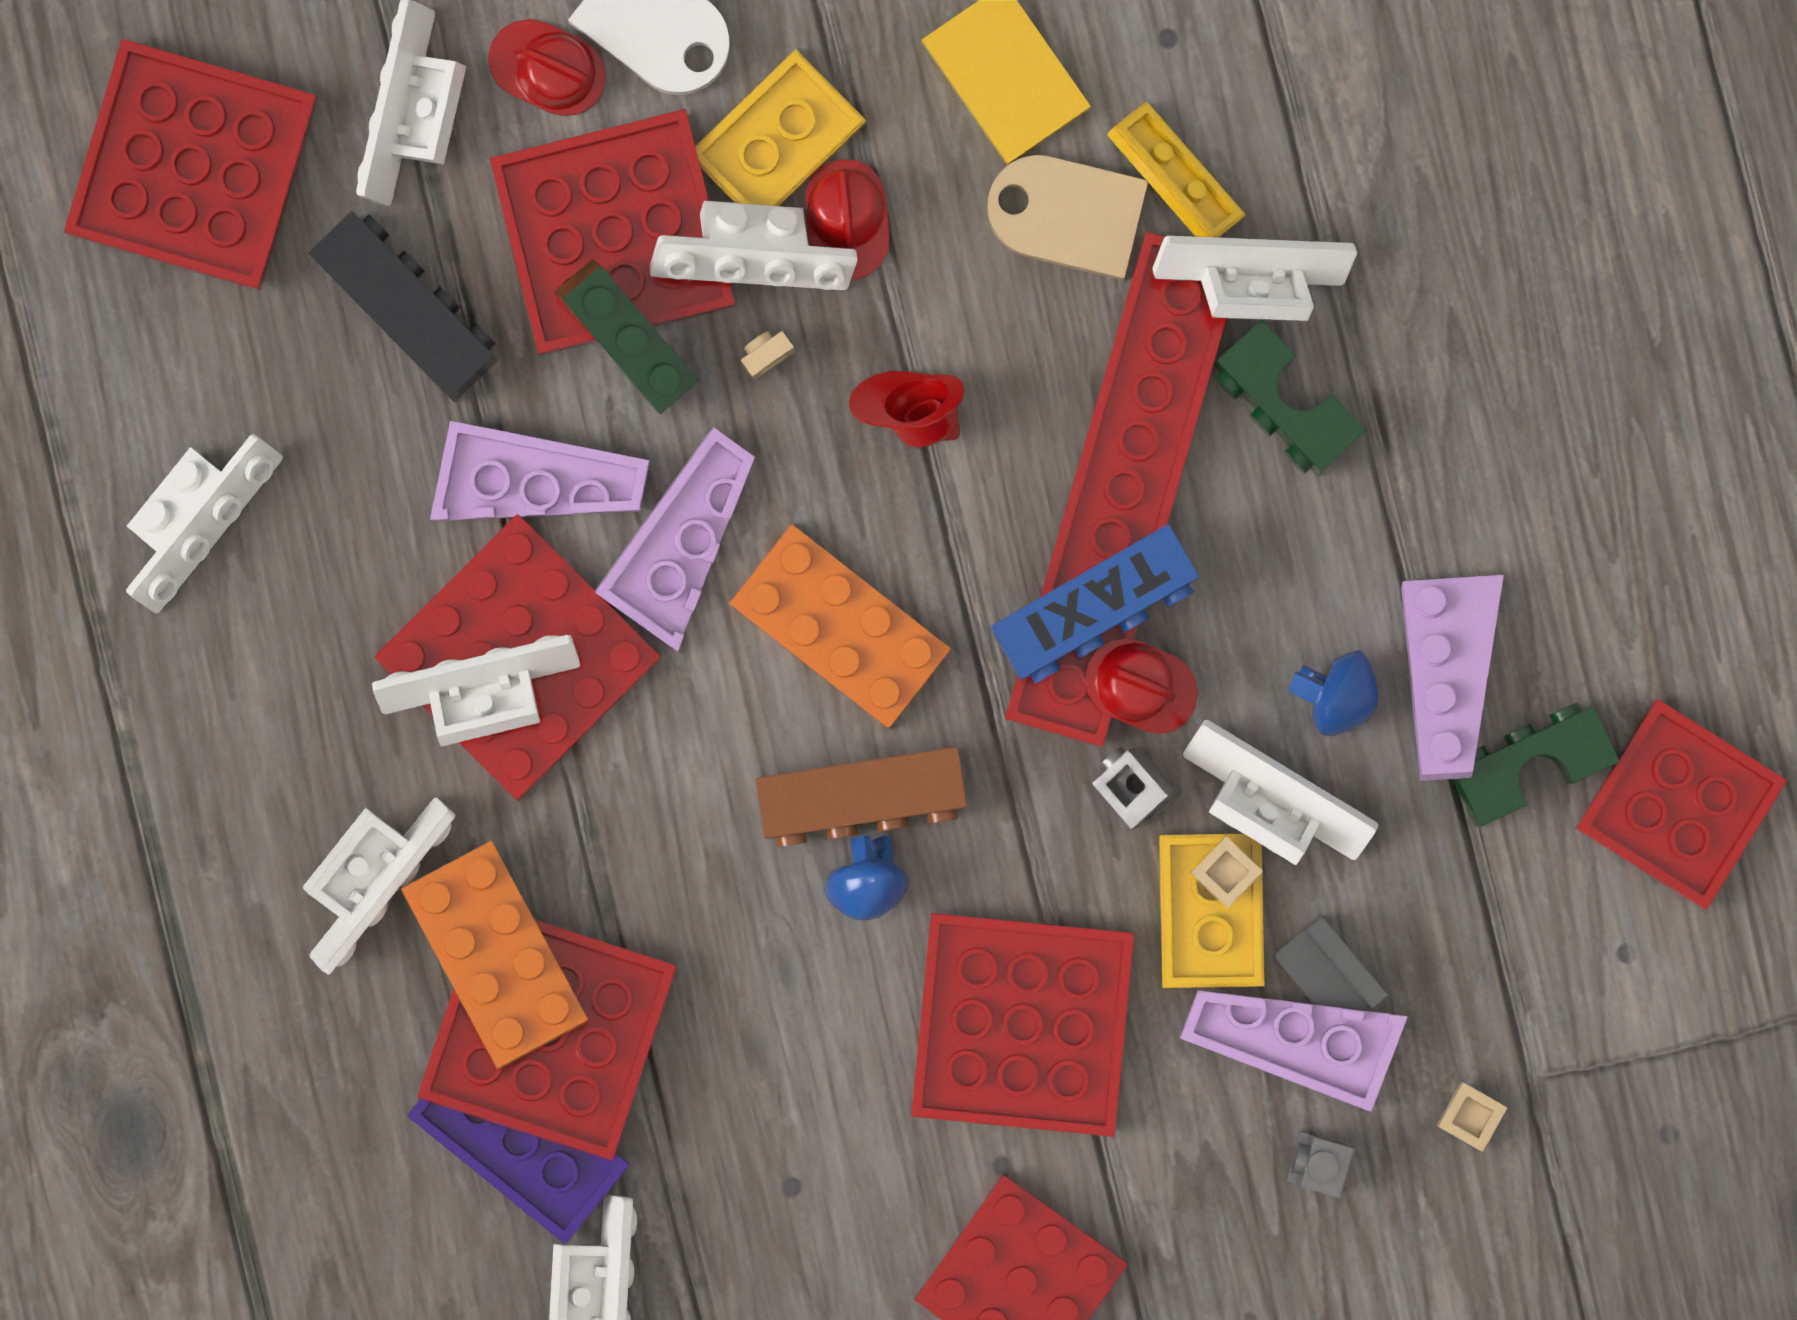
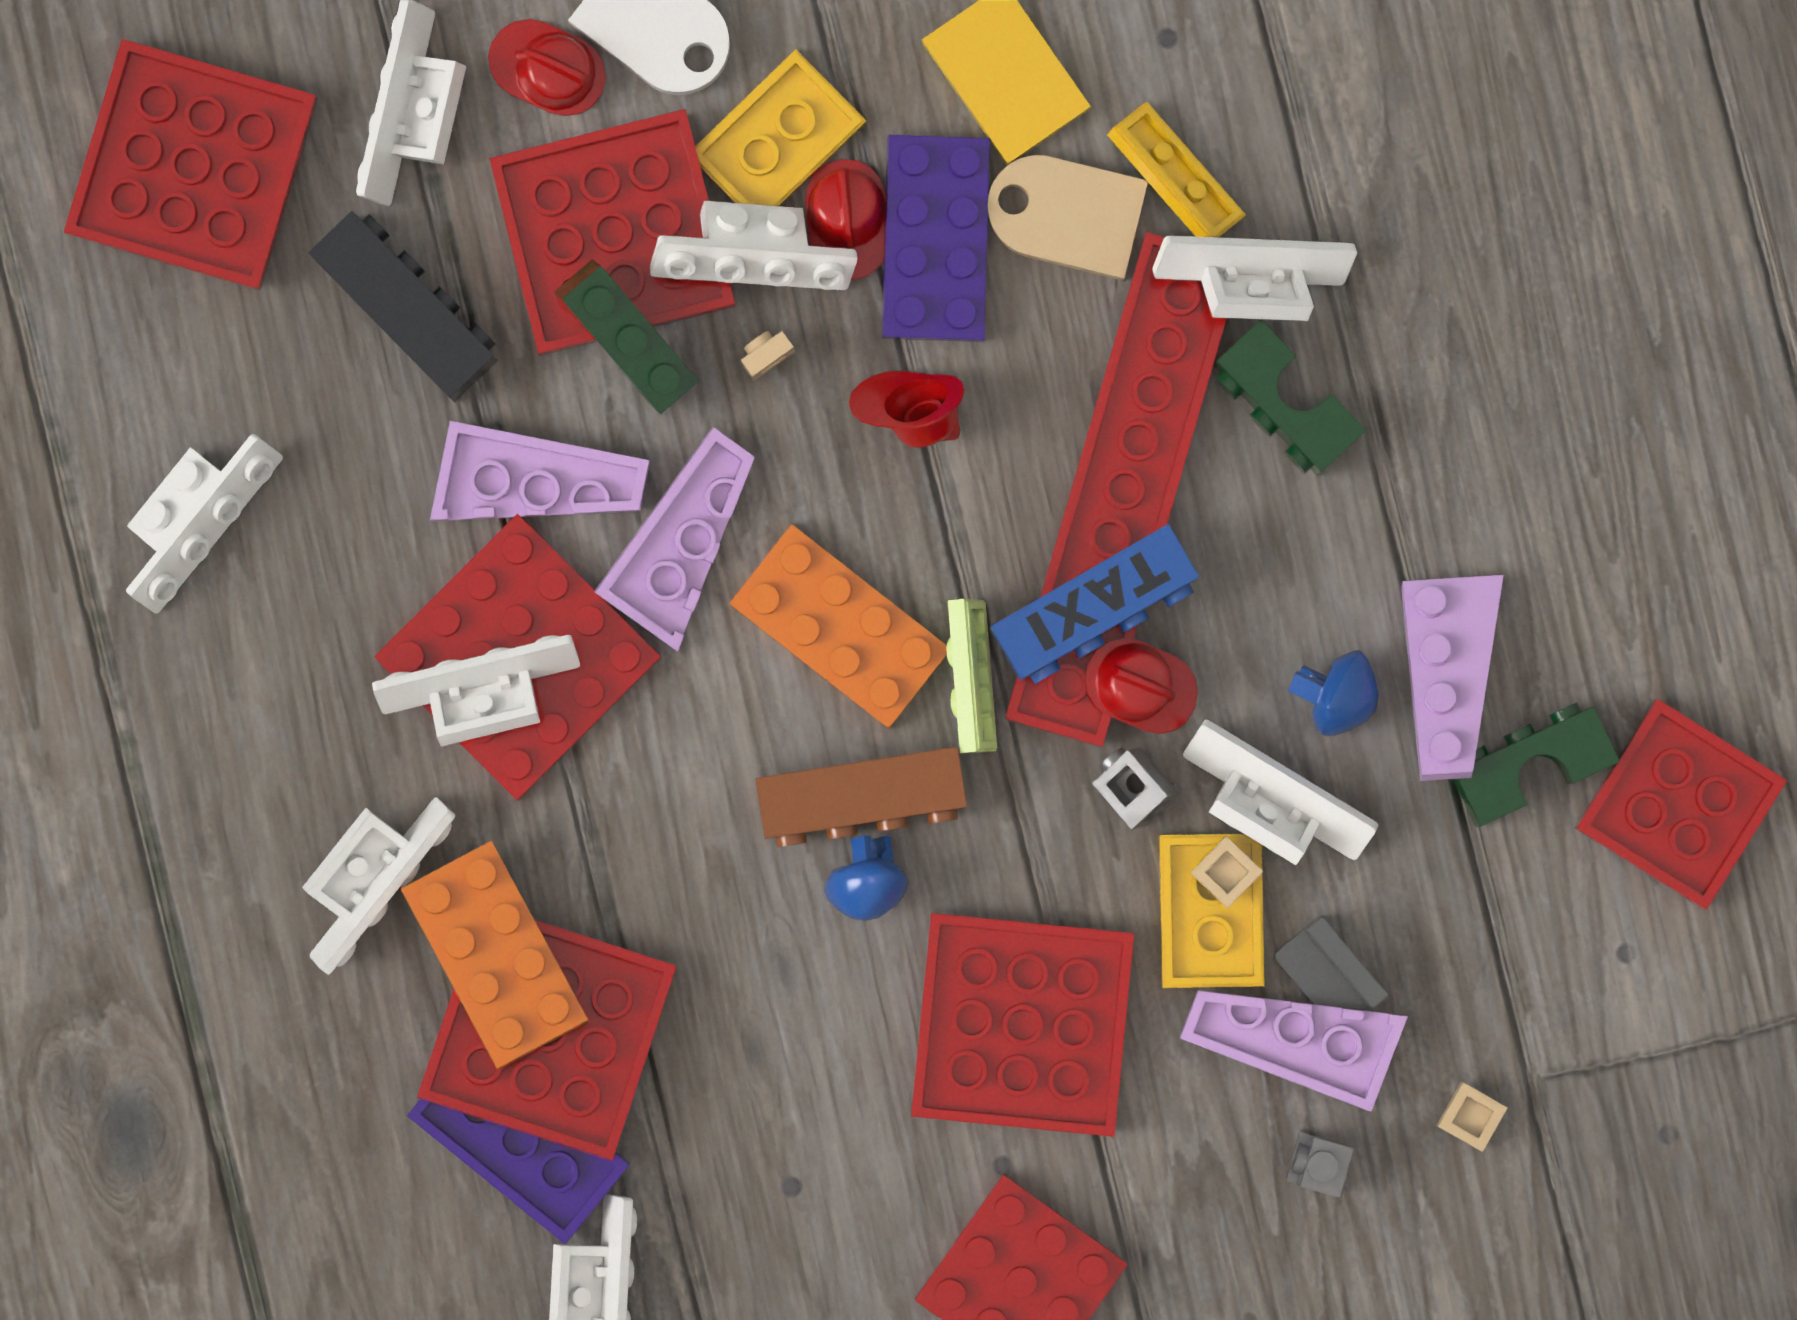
none -> dark purple plate [882,135,990,342]
none -> yellowish green plate [946,599,997,753]

